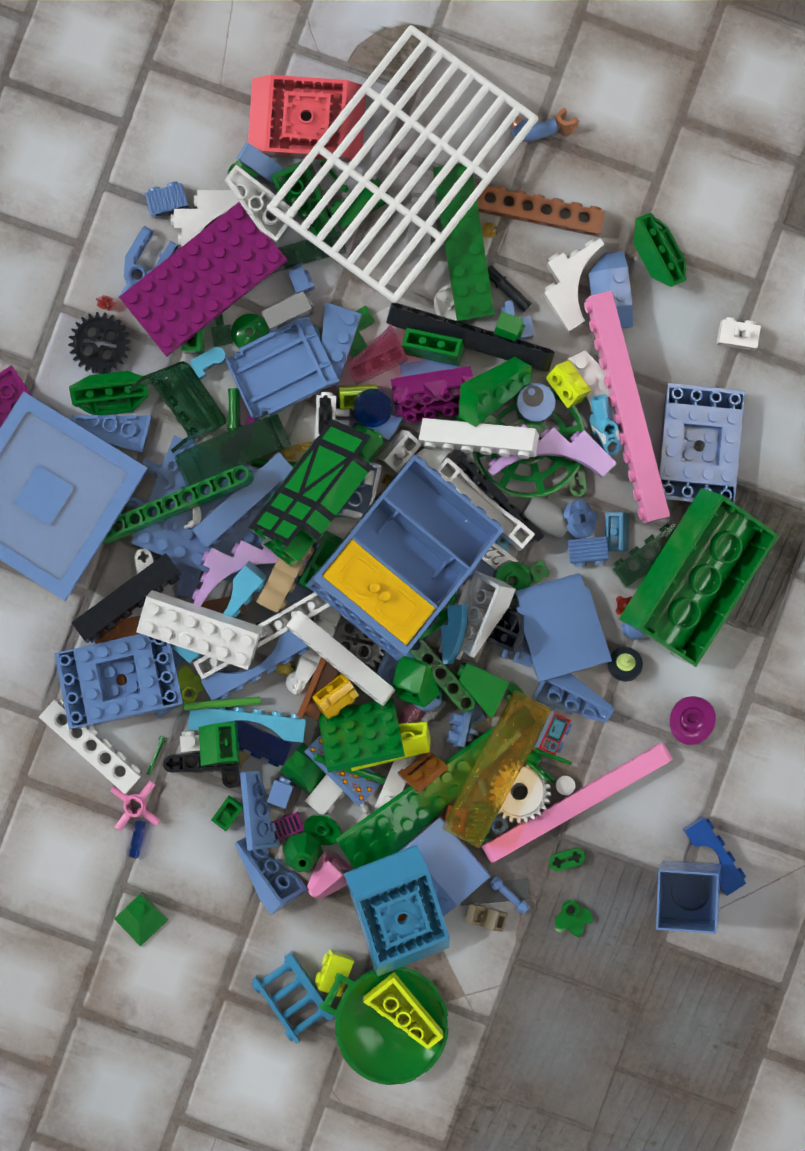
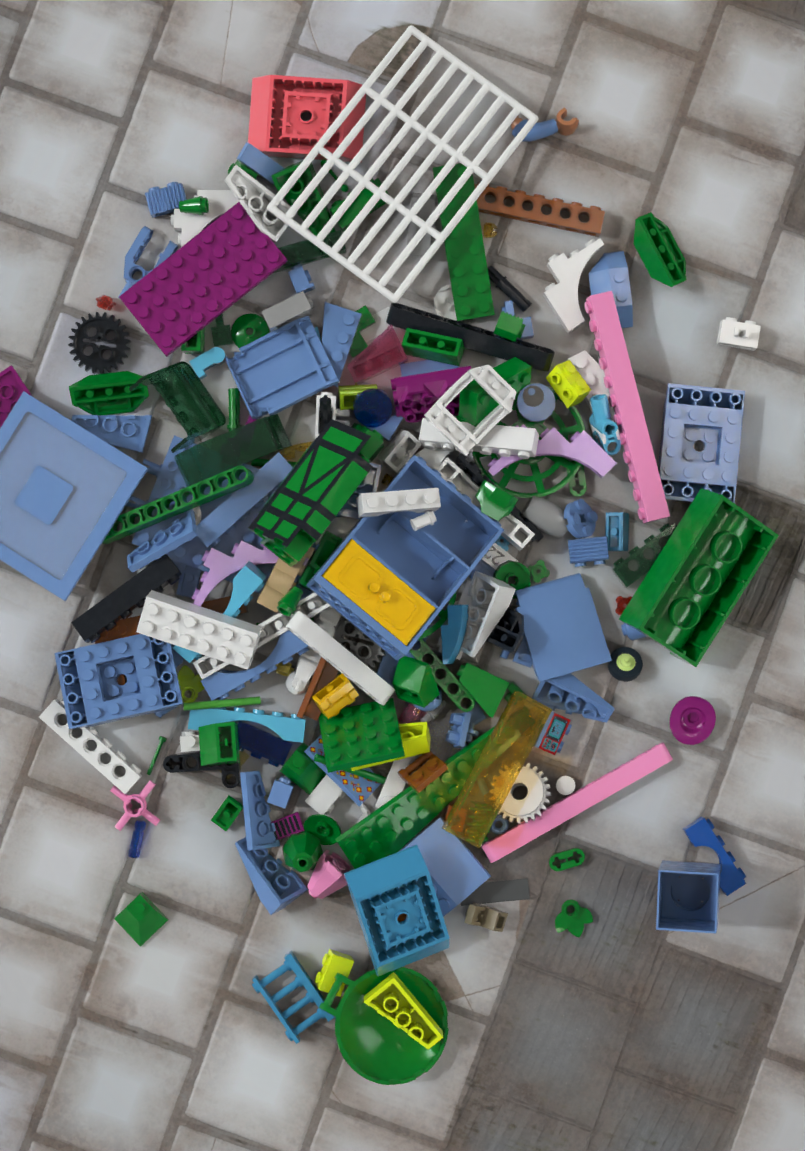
medium blue bar [488,875,530,915] -> none
green plant [522,747,572,783] -> none
none -> medium blue wing [127,509,197,573]
none -> green cone [179,196,209,215]
none -> green cone [277,587,303,617]
none -> white arch [356,488,441,518]
none -> white pin [410,511,437,531]
none -> white wedge [424,364,516,456]
none -> green slope [475,480,519,522]

